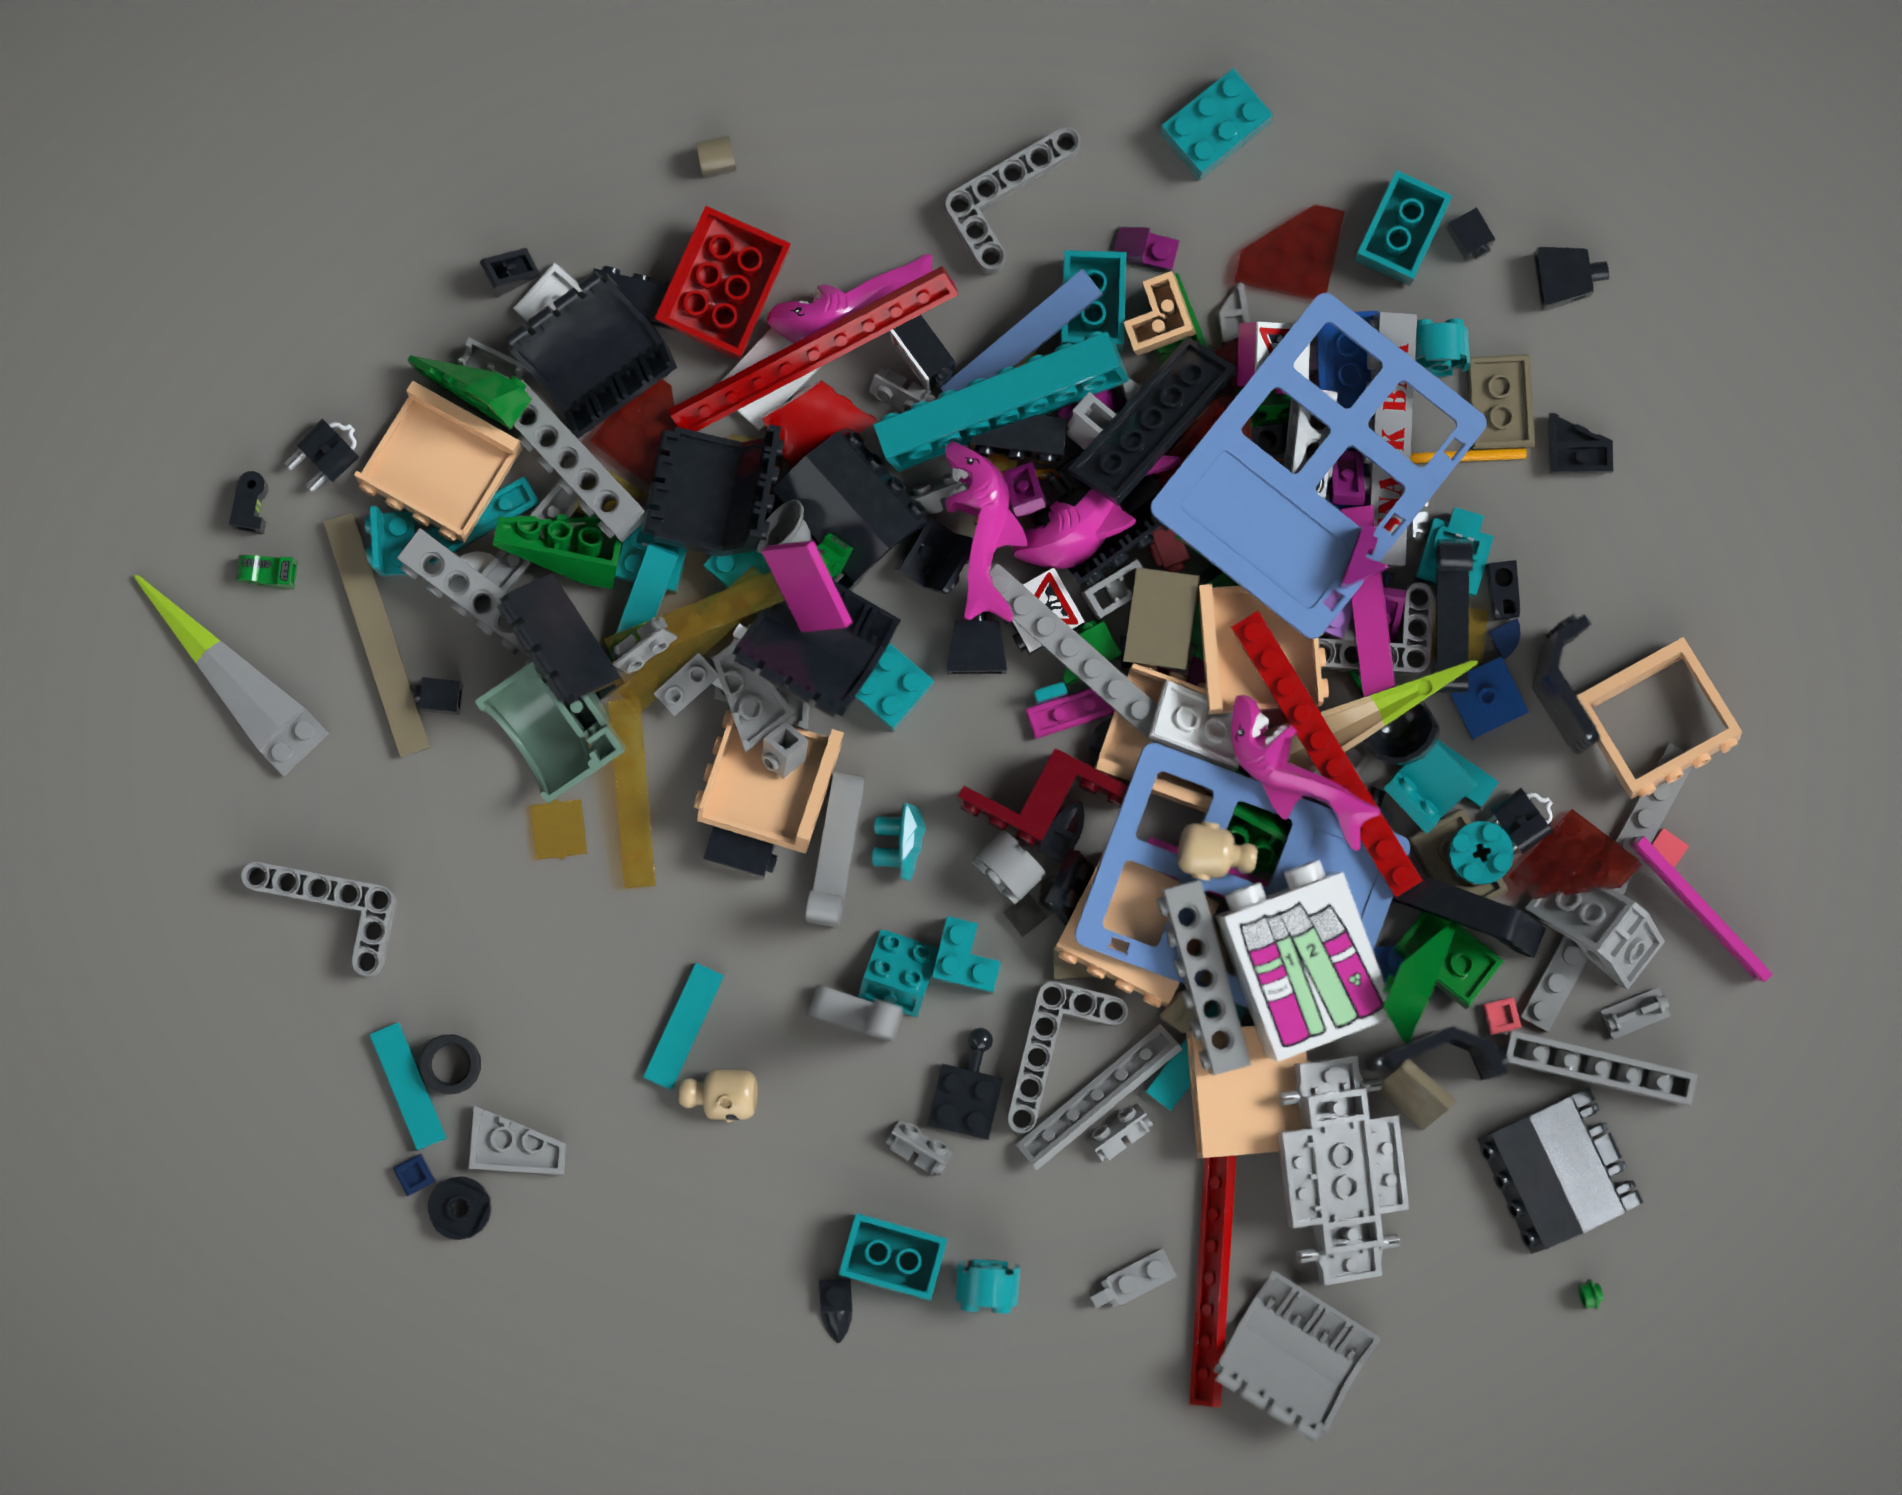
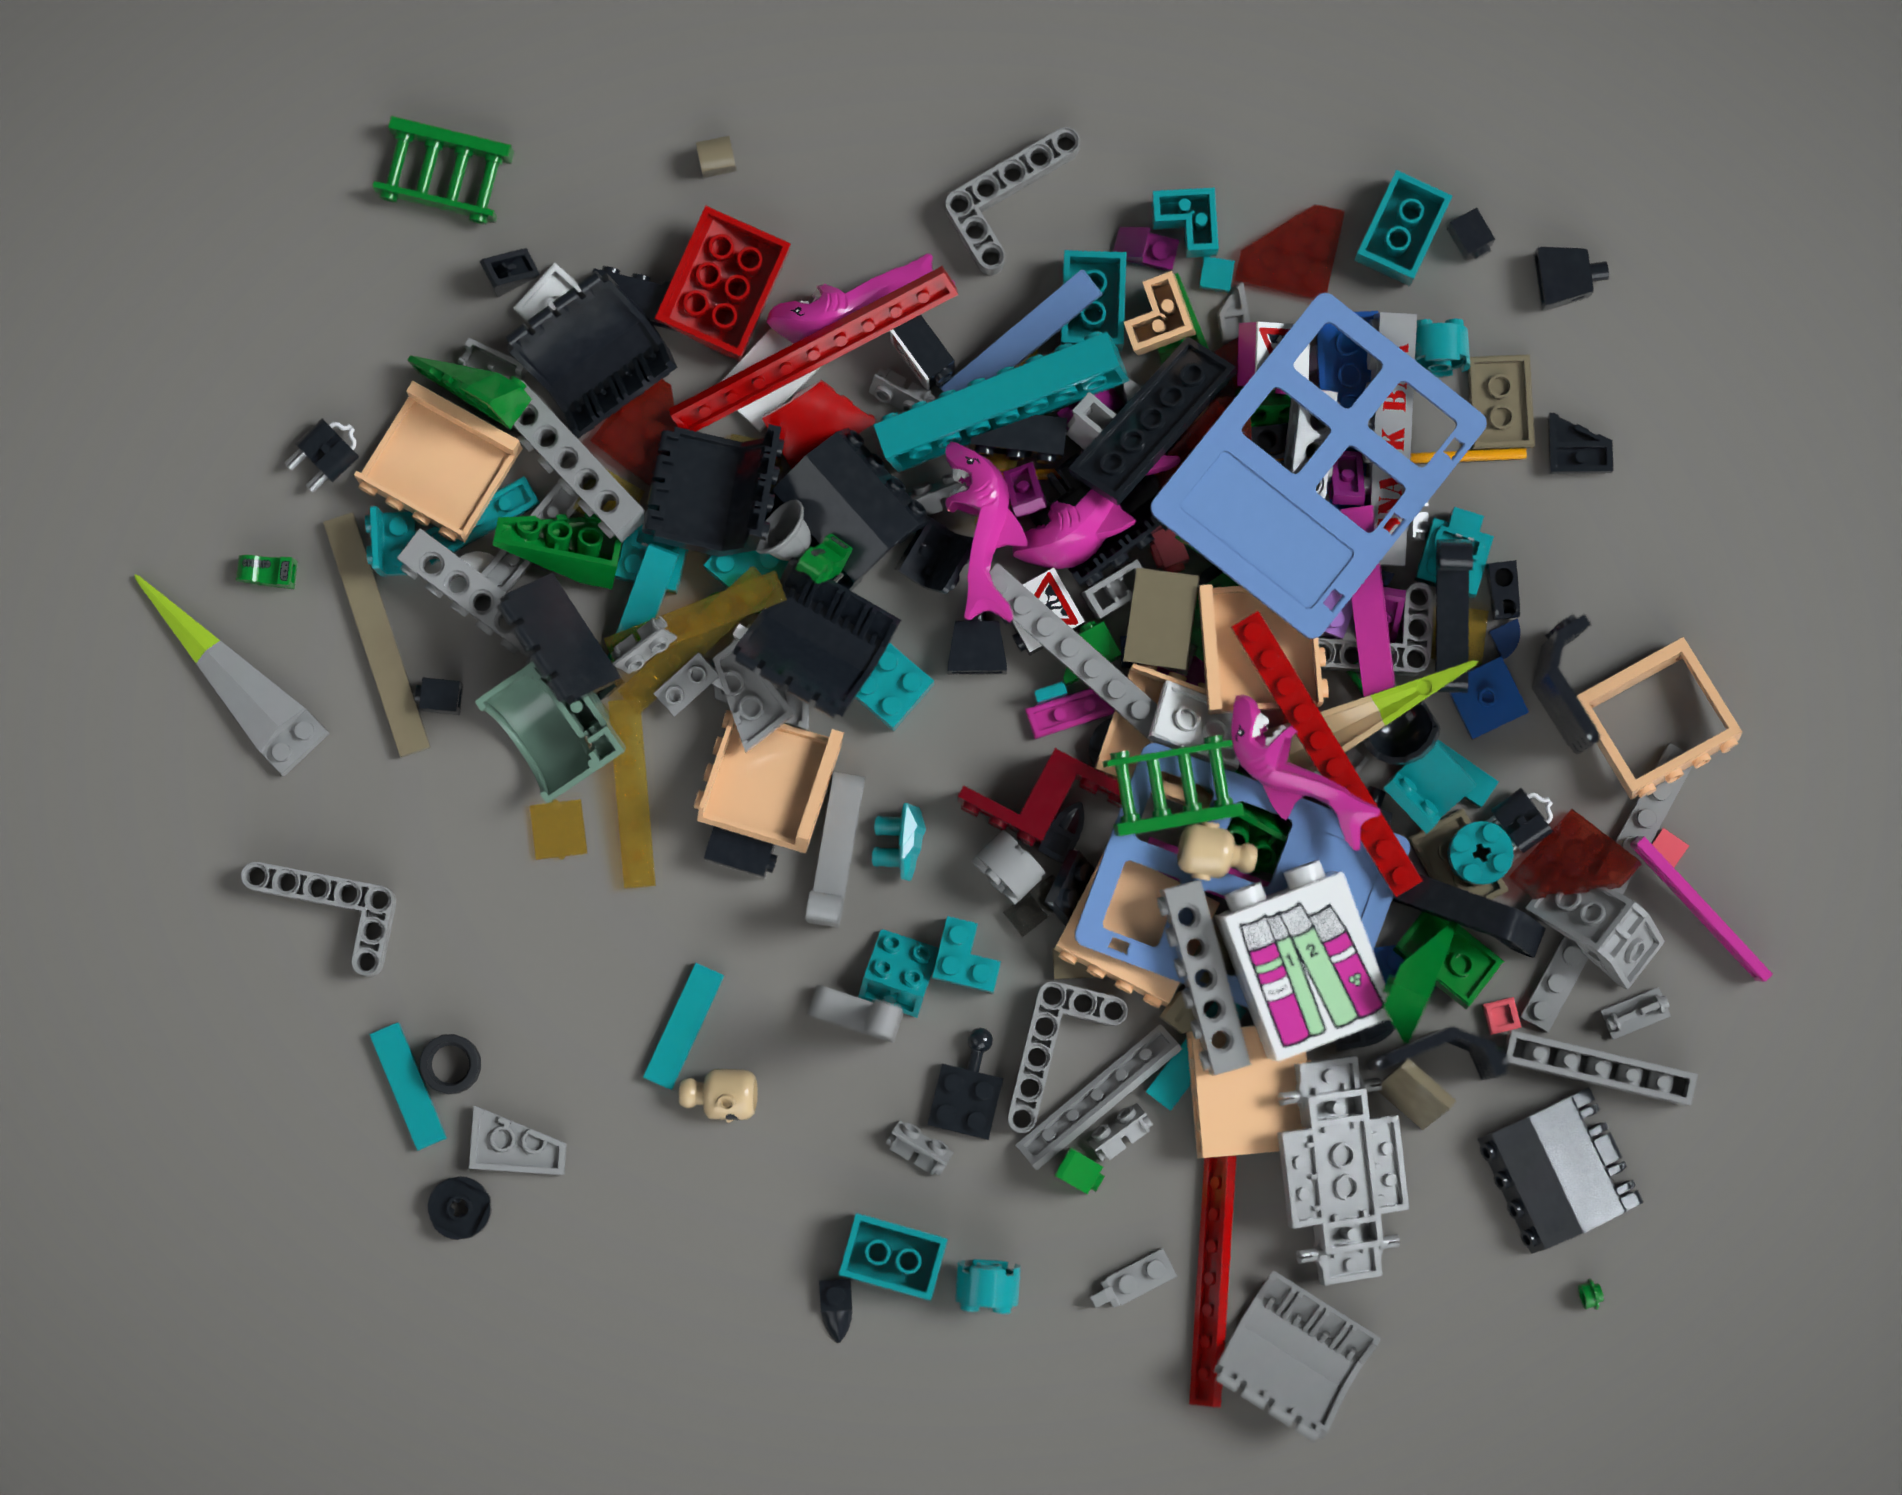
black leg [229,471,268,534] -> none
dark blue tile [393,1154,436,1197] -> none
light grey brick [761,721,808,779] -> none
dark pink tile [762,540,852,632] -> none
teal brick [1160,67,1273,181] -> none
magenta slope [1339,523,1389,589] -> none
none -> green fence [372,116,514,225]
none -> green slope [1054,1148,1105,1195]
none -> green fence [1103,735,1244,837]
none -> teal brick [1151,187,1219,258]
none -> teal tile [1199,256,1235,293]
none -> black plate [1334,1020,1395,1051]

